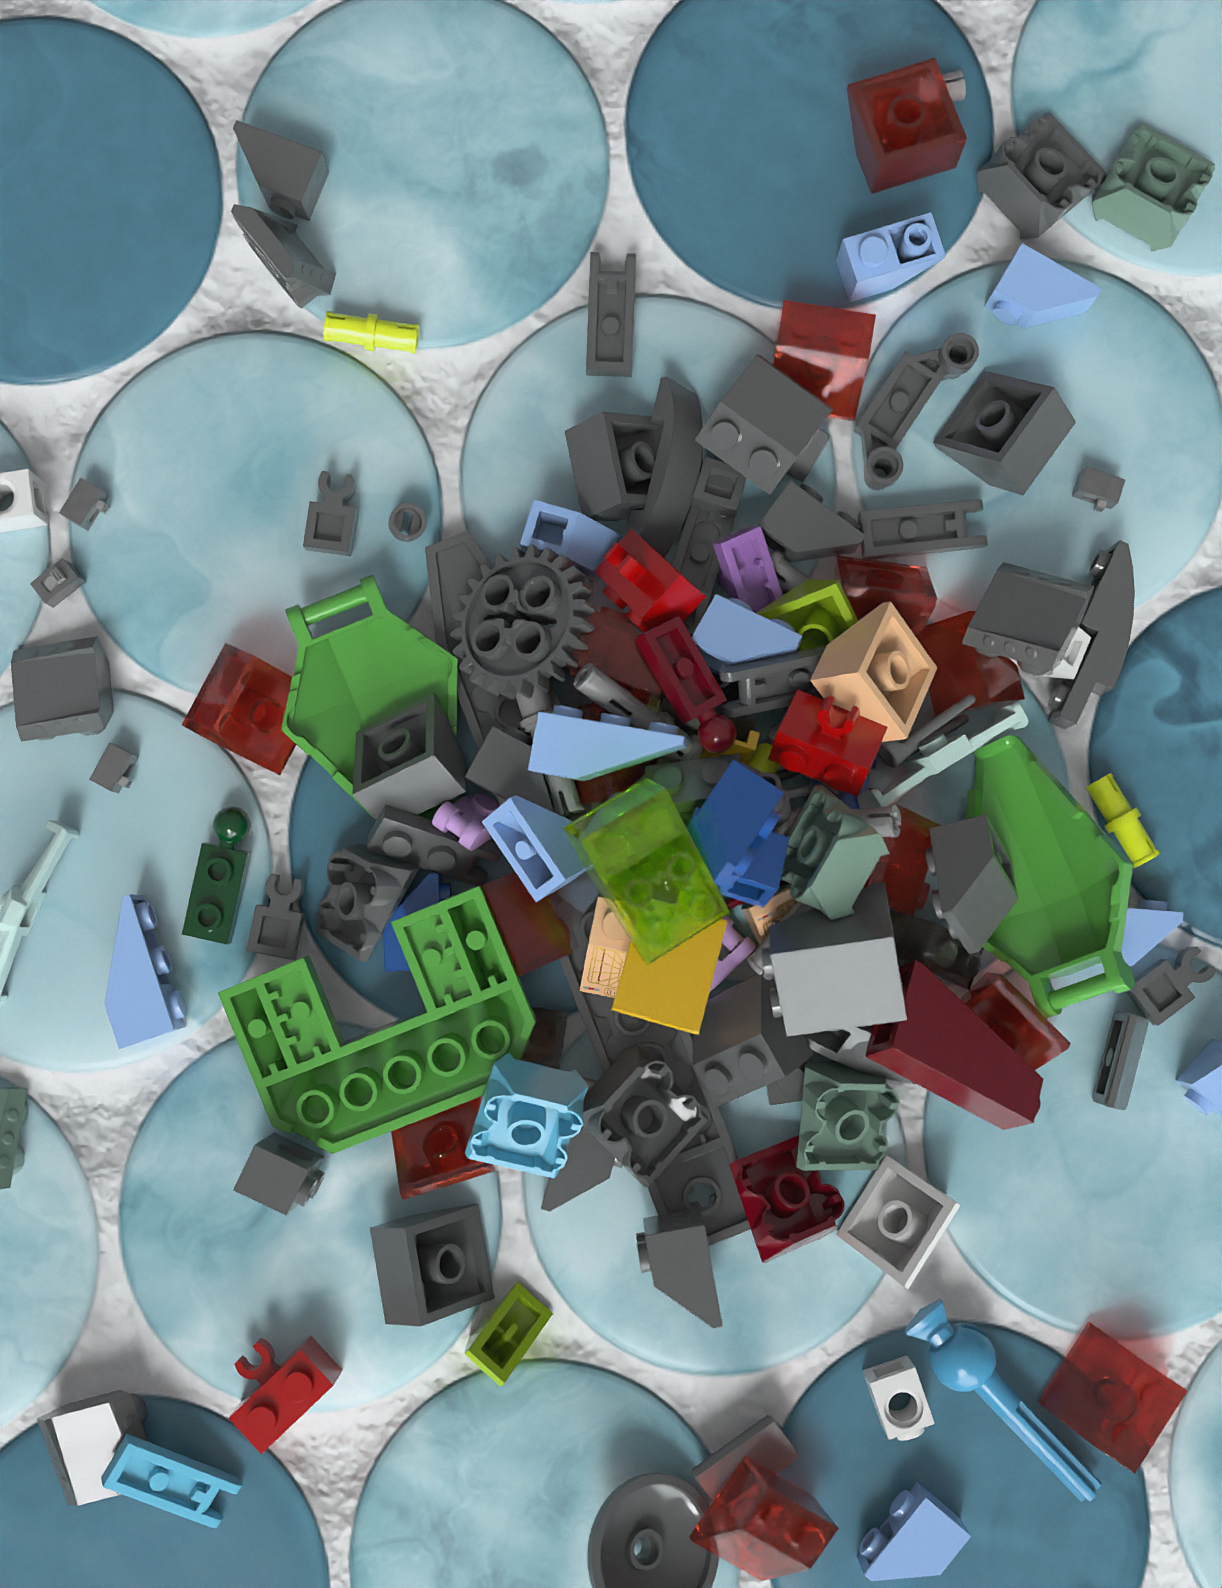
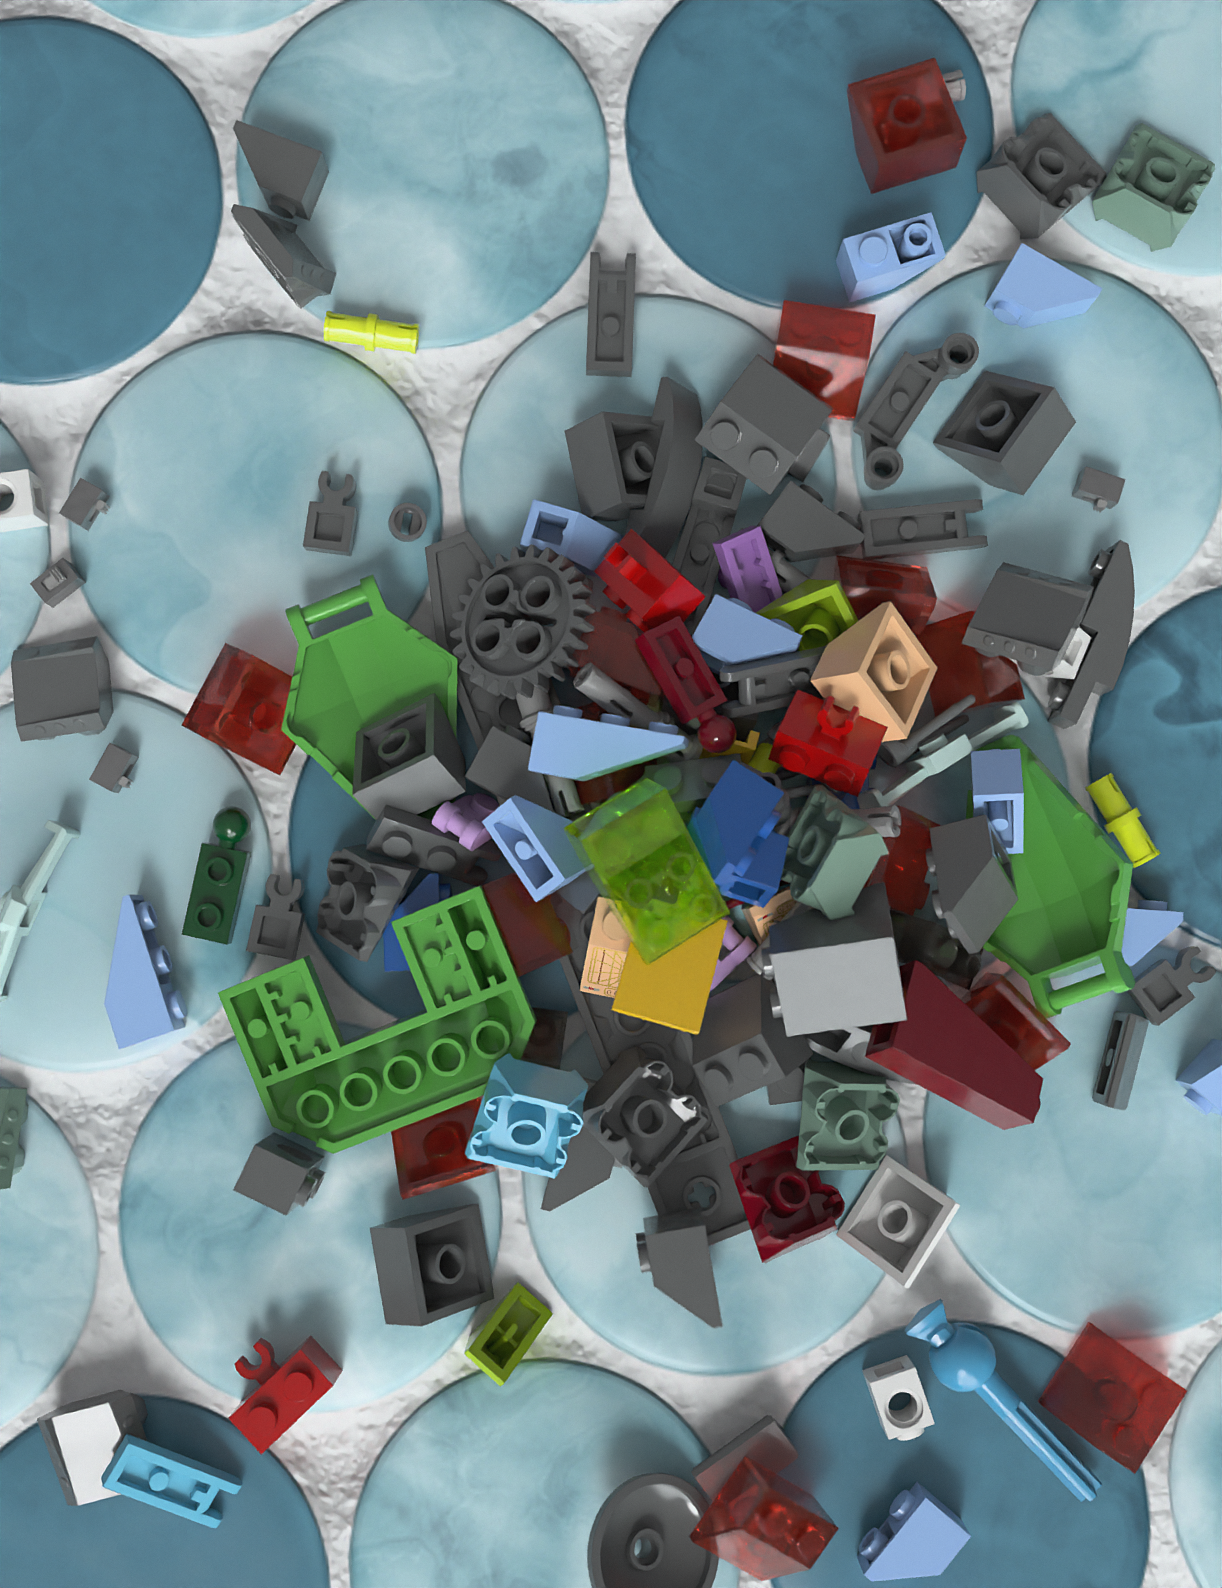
none -> light blue slope [971,749,1024,854]

